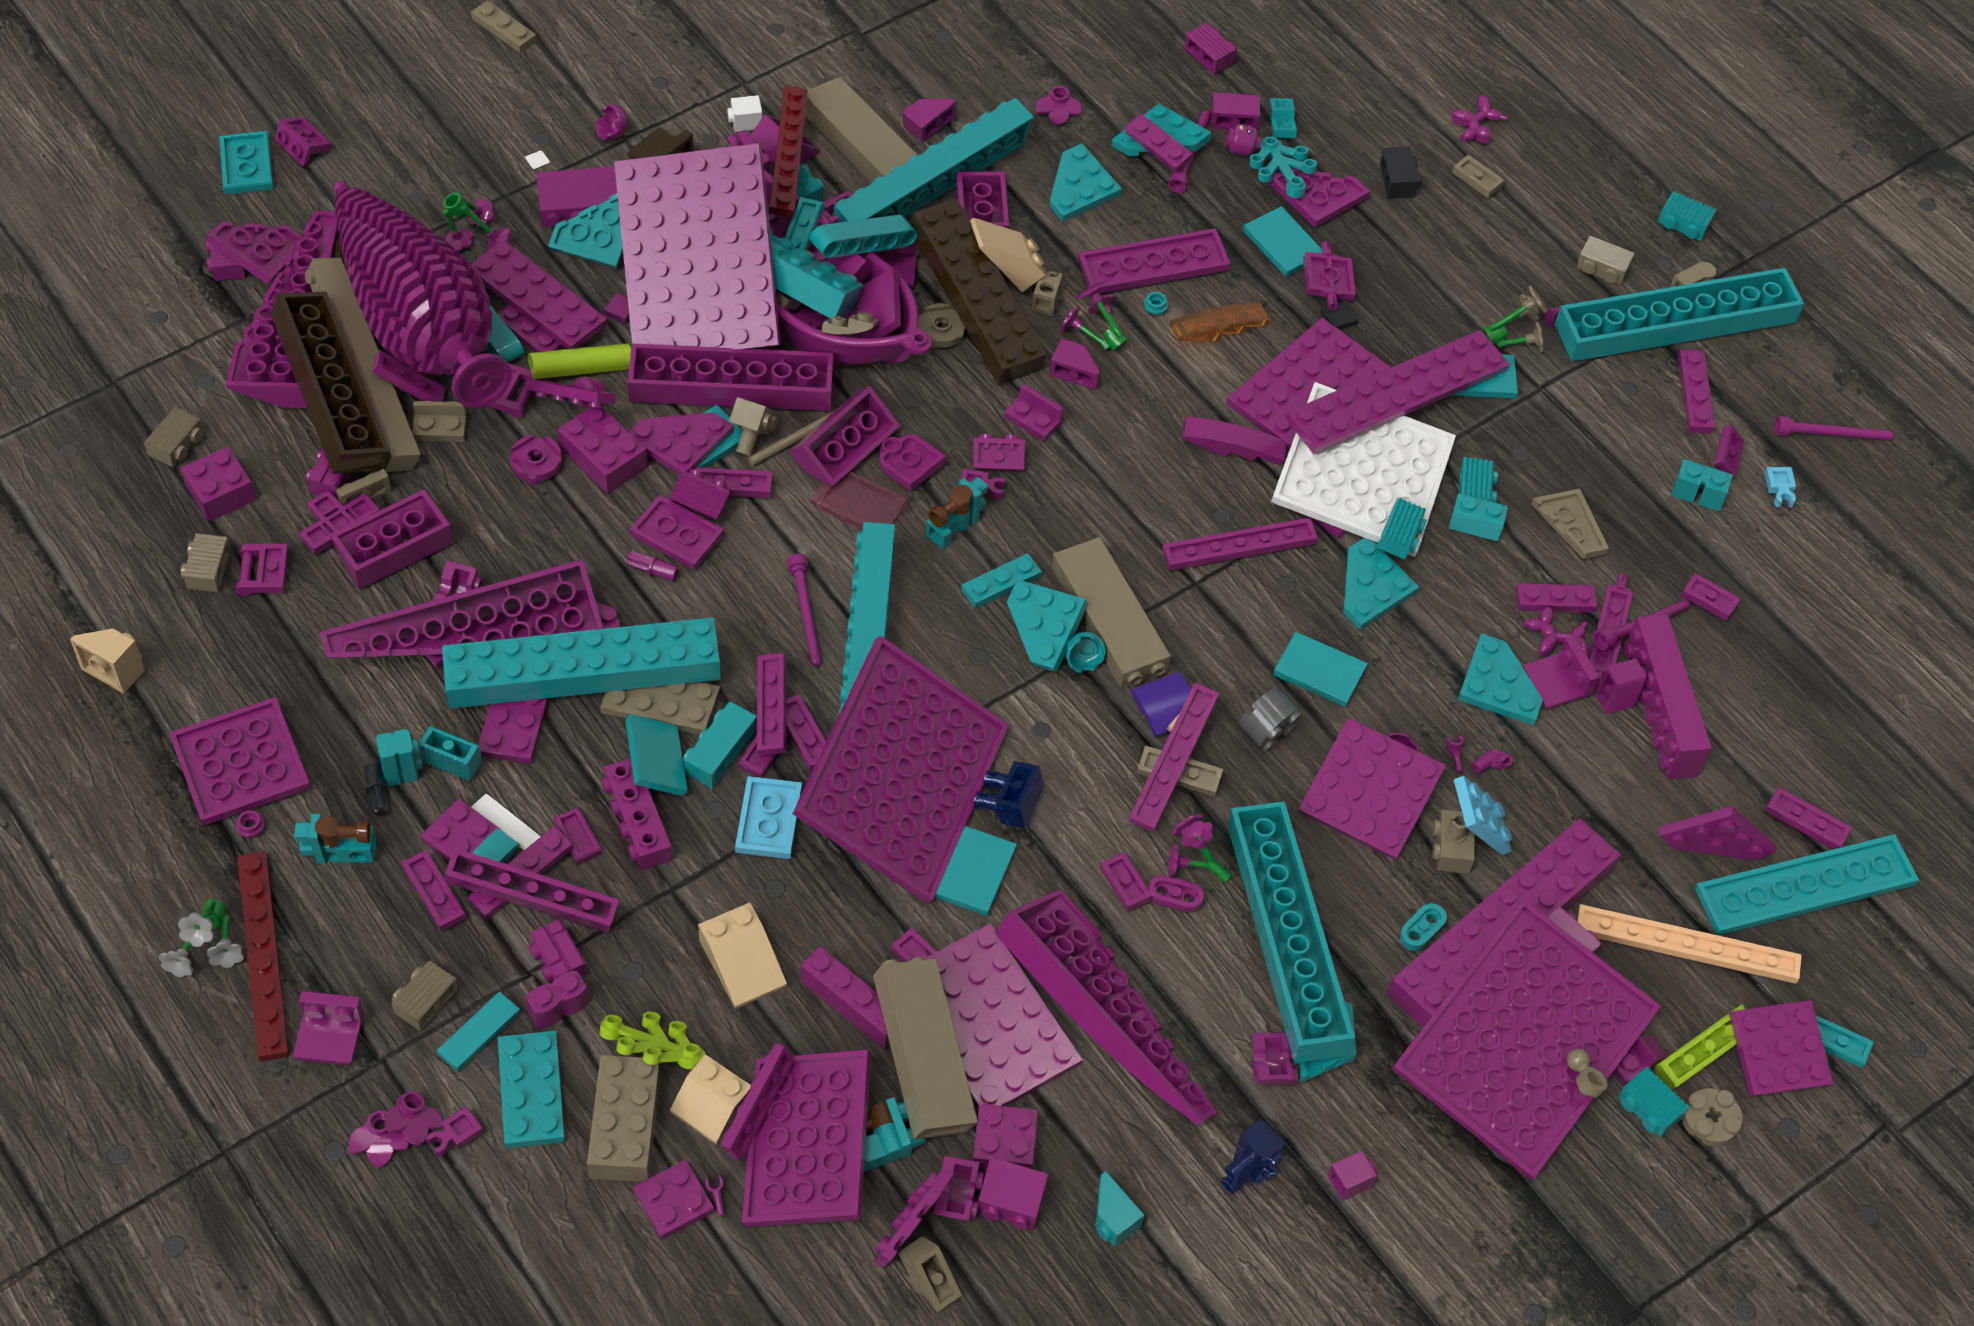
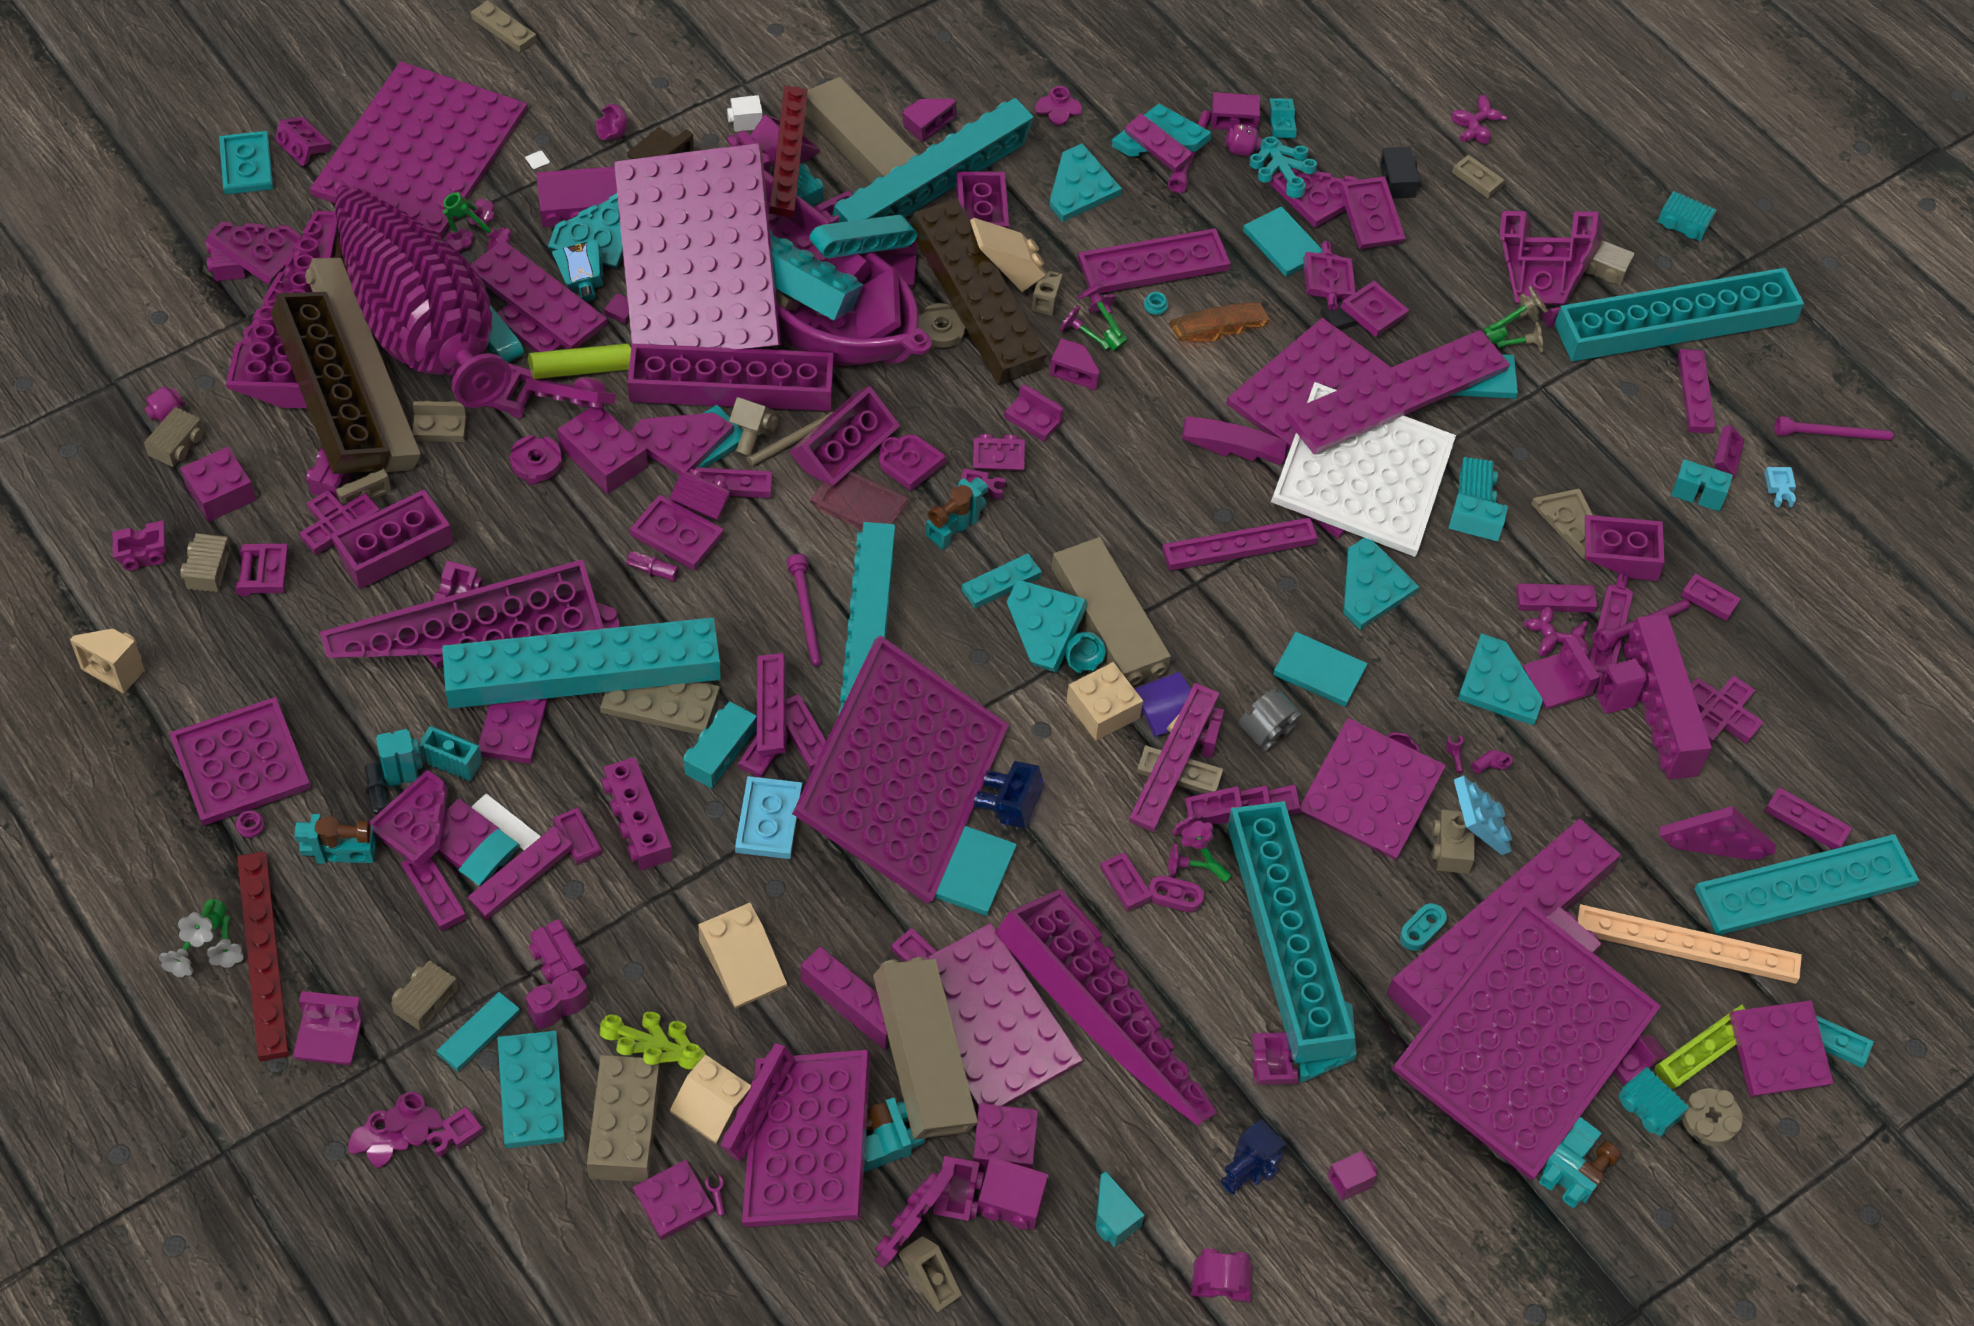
magenta plate [372,350,445,402] -> none
magenta brick [445,848,619,933] -> none
teal tile [625,714,687,796] -> none
teal tile [784,197,825,251] -> none
dark tan slope [822,312,880,334] -> none
magenta brick [1184,22,1237,75] -> none
teal brick [1376,497,1427,560] -> none
dark tan plate [1567,1048,1608,1097] -> none
dark tan leg [1670,262,1716,287] -> none
none -> magenta cylinder [112,520,166,571]
none -> magenta head [144,386,185,423]
none -> magenta plate [310,61,528,238]
none -> magenta plate [370,770,448,868]
none -> torso [552,239,604,302]
none -> tan brick [1066,662,1143,741]
none -> magenta slope [1185,784,1302,824]
none -> magenta cylinder [1191,1249,1253,1303]
none -> magenta plate [1199,707,1224,758]
none -> magenta plate [1339,176,1406,249]
none -> magenta plate [1340,281,1409,337]
none -> magenta wedge [1500,211,1603,305]
none -> teal hips [1539,1117,1622,1208]
none -> magenta slope [1584,515,1664,581]
none -> magenta plate [1691,675,1764,744]

